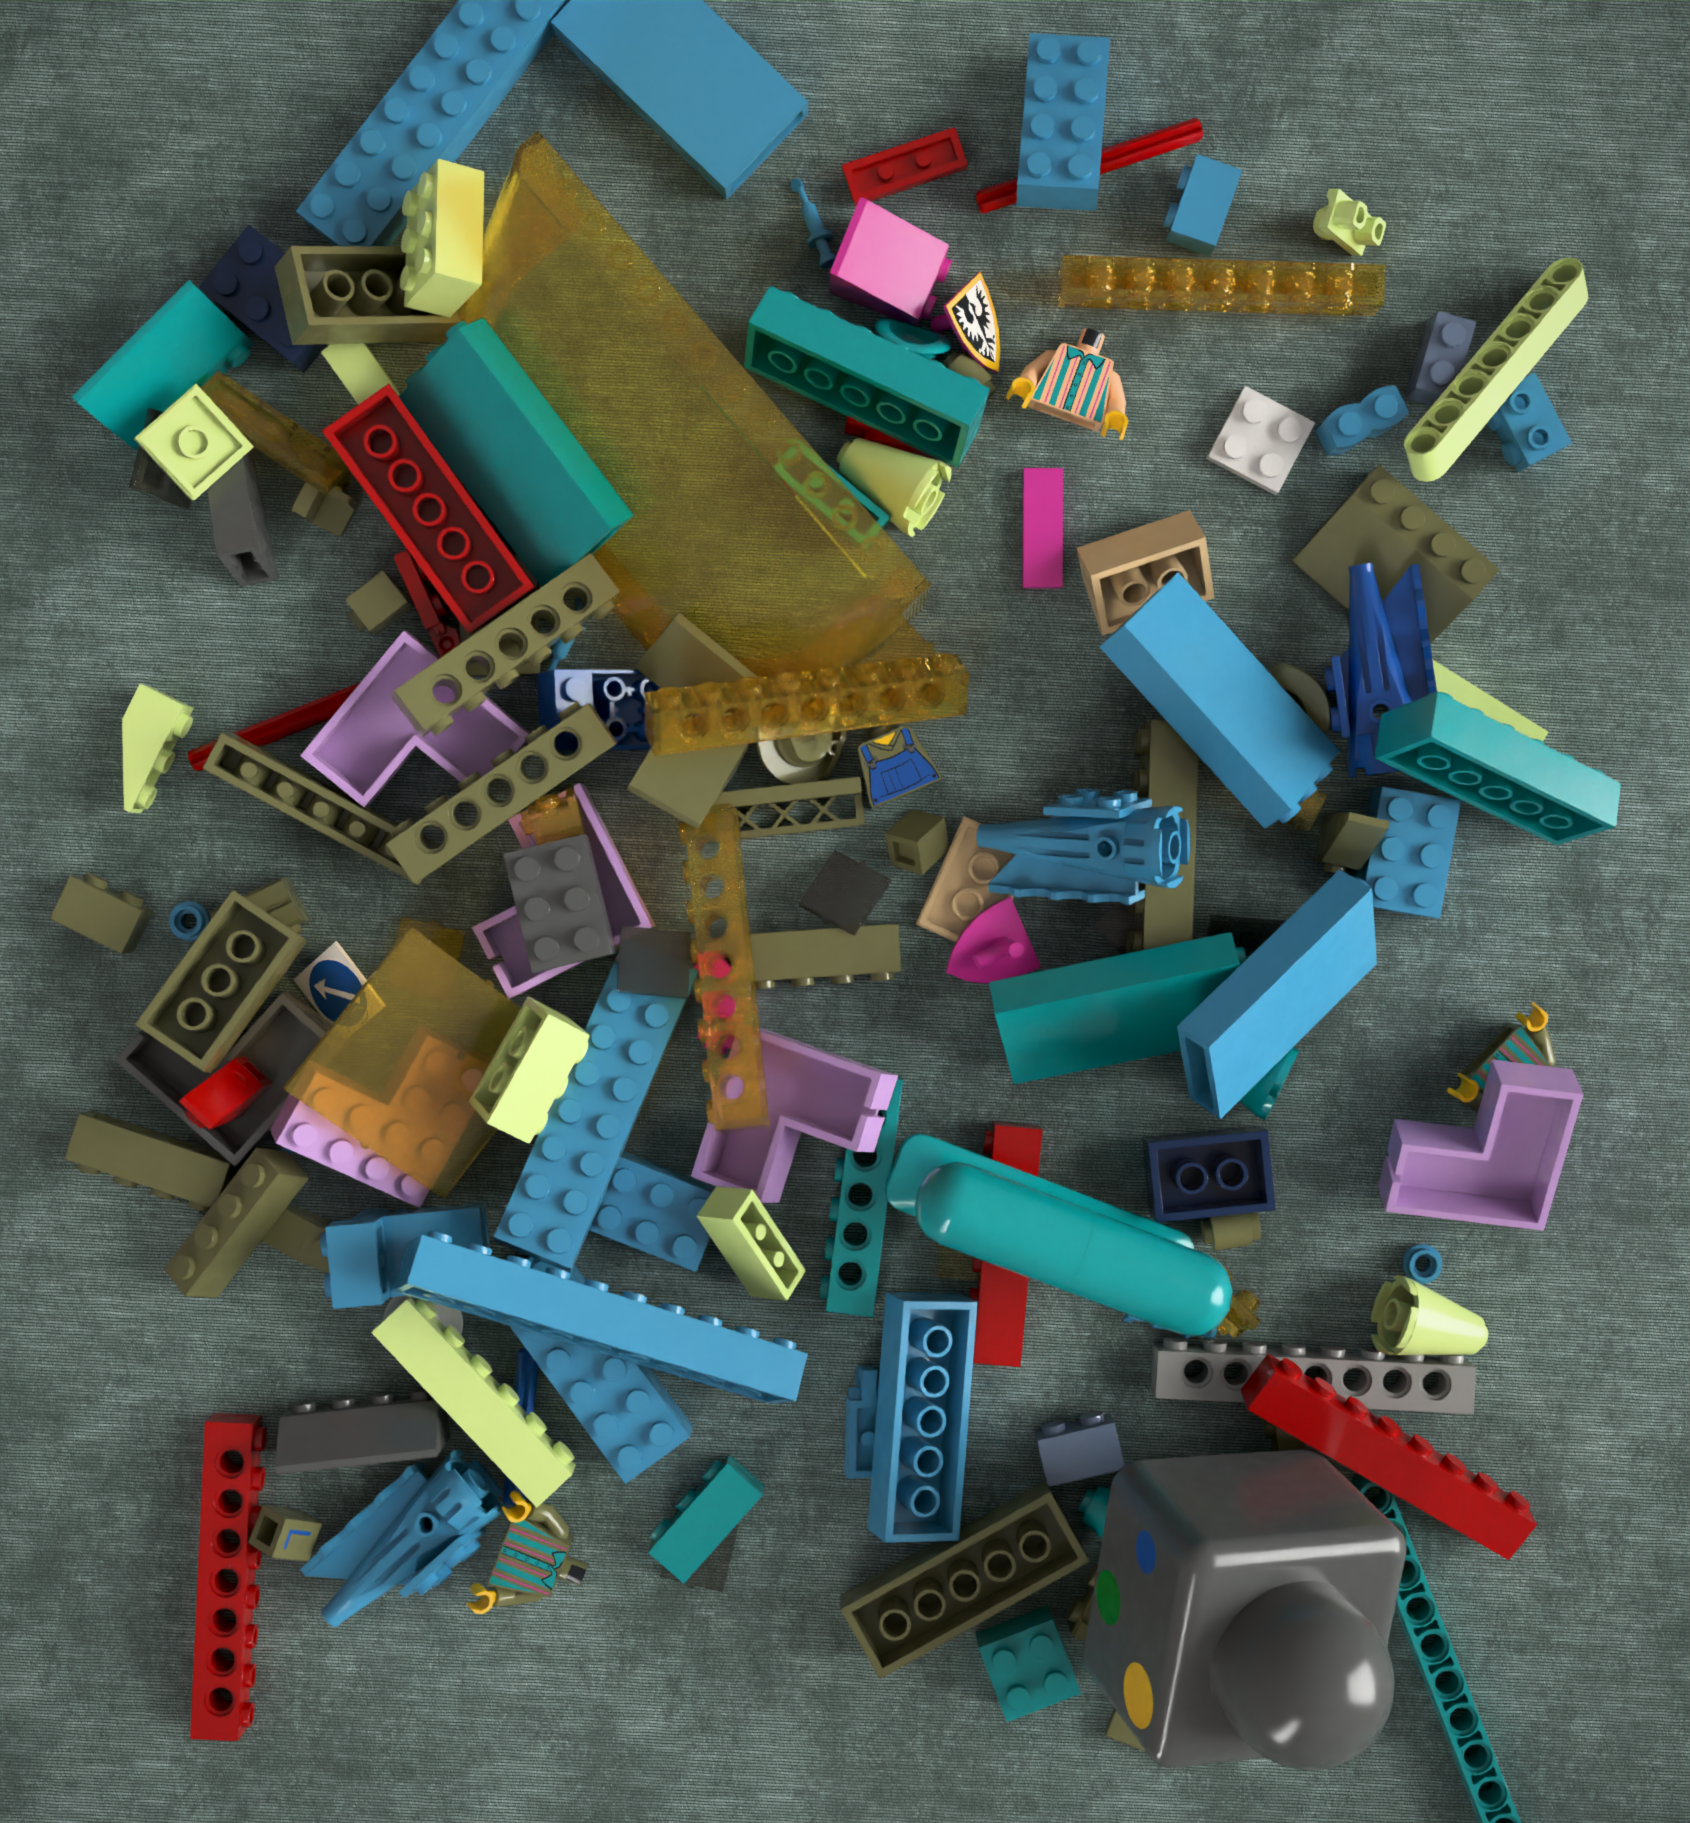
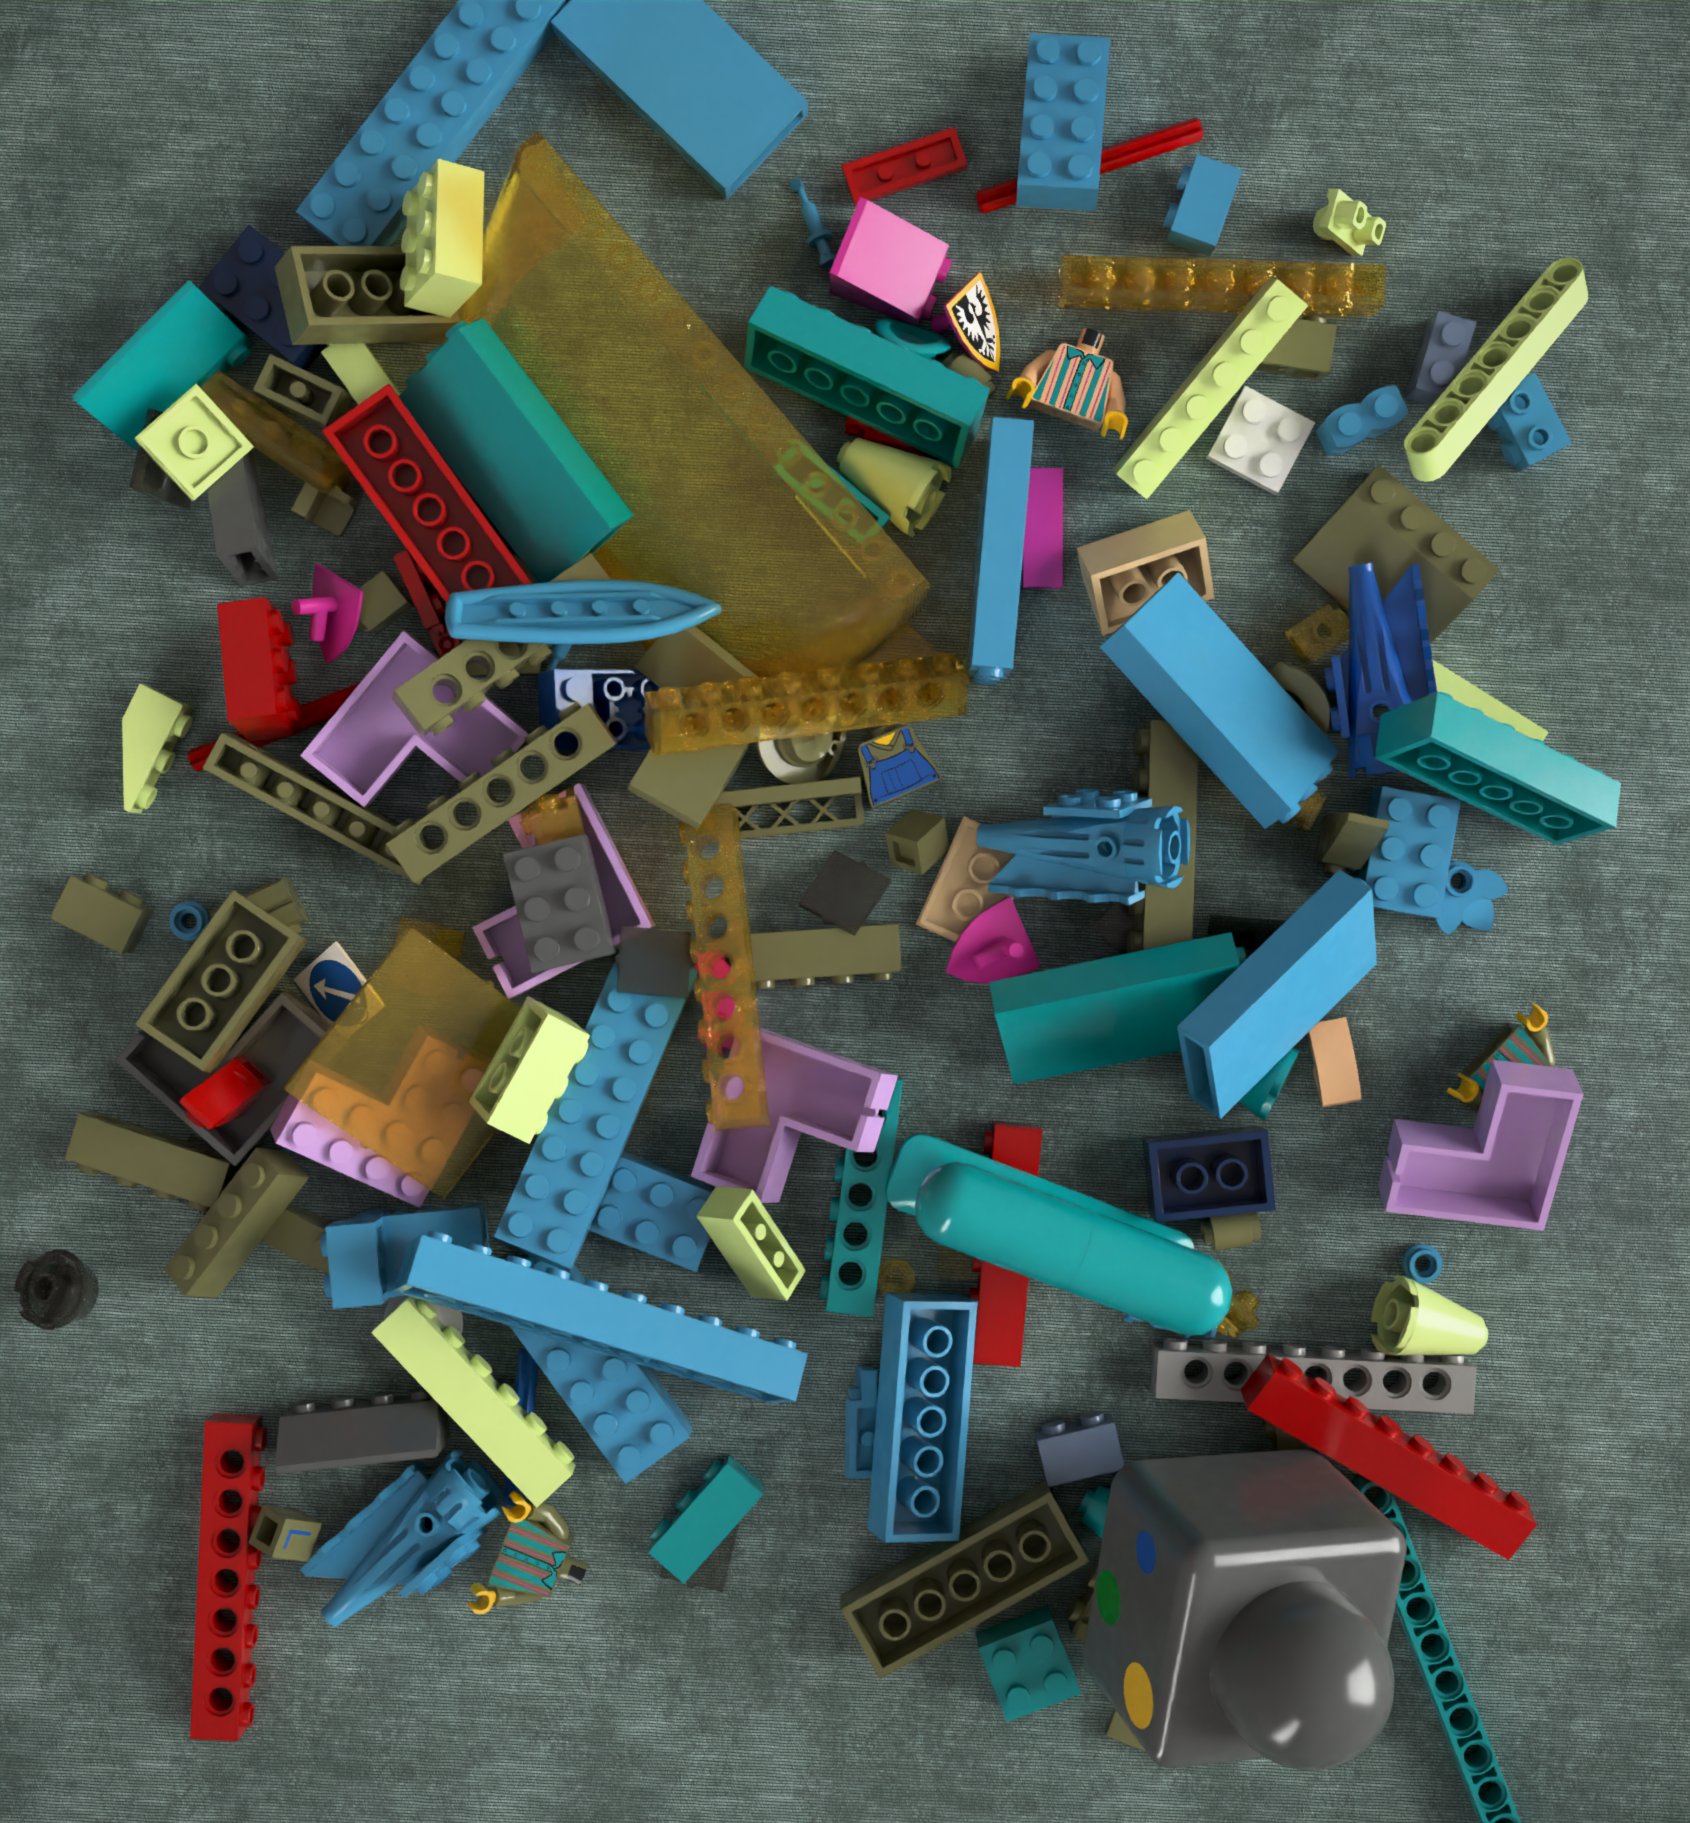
none -> clear smoke cone [14,1249,99,1330]
none -> red brick [217,597,301,742]
none -> olive brick [253,354,353,429]
none -> dark pink shield [292,563,363,664]
none -> dark azure piece [445,580,723,644]
none -> clear yellow plate [877,1258,915,1295]
none -> dark azure brick [965,417,1034,685]
none -> yellowish green brick [1112,277,1308,499]
none -> olive slope [1207,315,1337,381]
none -> clear yellow brick [1283,604,1349,666]
none -> light nougat slope [1307,1017,1362,1108]
none -> dark azure plate [1435,861,1509,935]

